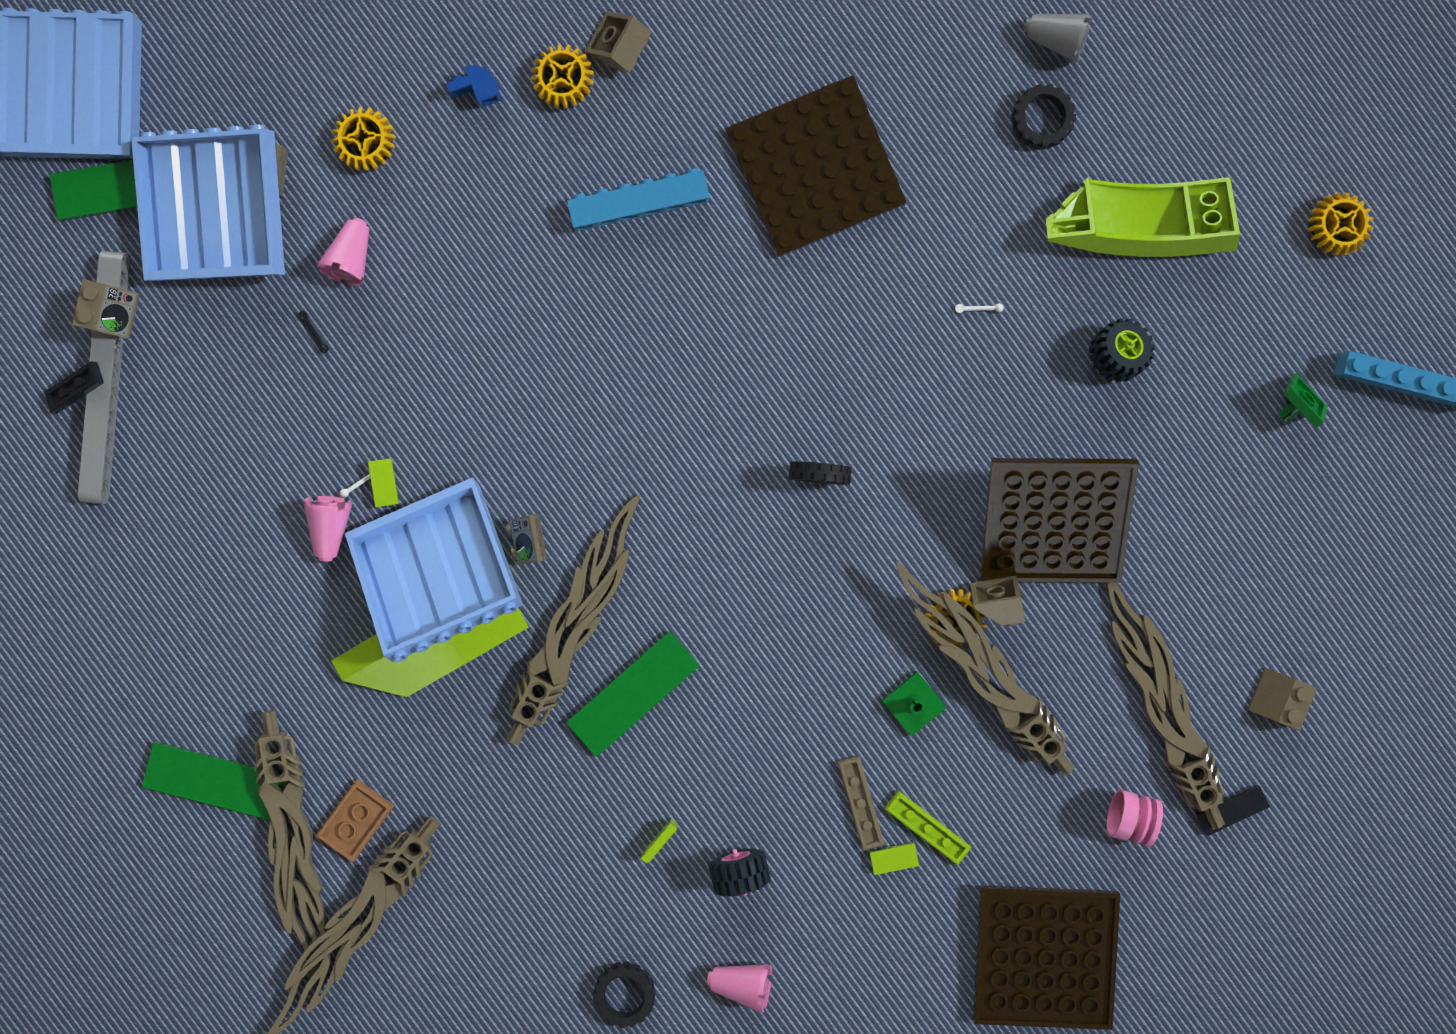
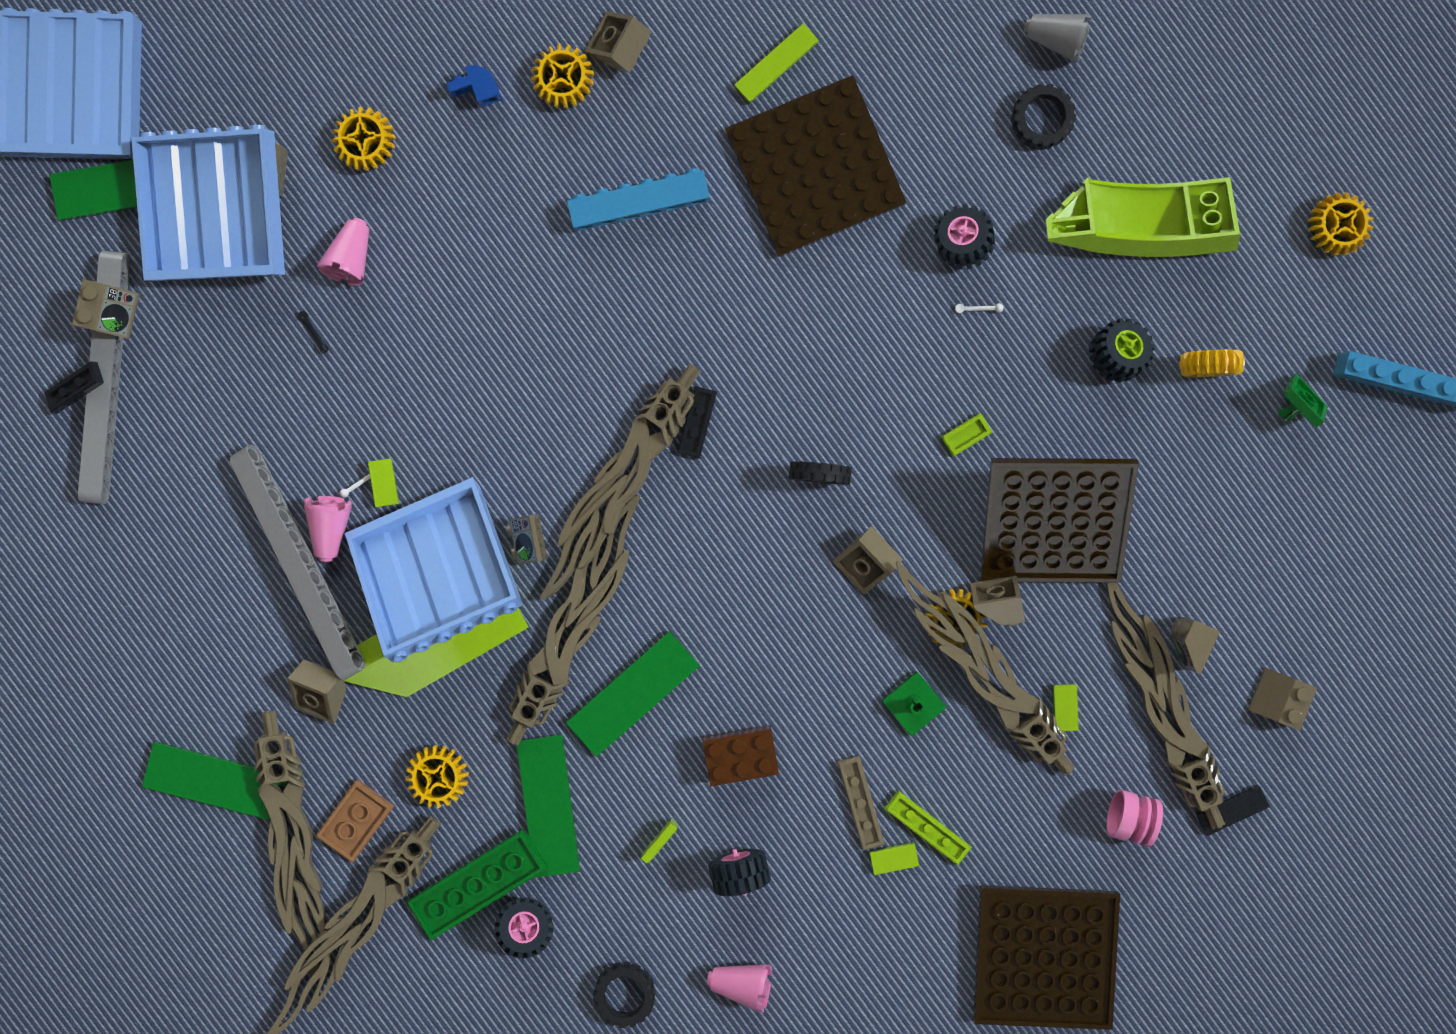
none -> light grey beam [230,445,366,680]
none -> dark tan slope [287,660,346,724]
none -> yellow gear [405,745,469,808]
none -> green tile [406,829,547,941]
none -> black wheel [494,897,553,959]
none -> green tile [517,734,581,878]
none -> dark tan piece [540,363,701,600]
none -> black tile [677,386,717,459]
none -> reddish brown brick [702,725,779,787]
none -> lime tile [734,23,819,104]
none -> dark tan slope [832,526,903,594]
none -> black wheel [934,204,995,269]
none -> lime tile [941,413,993,457]
none -> lime tile [1052,684,1079,731]
none -> dark tan slope [1171,616,1220,674]
none -> yellow gear [1179,349,1245,378]

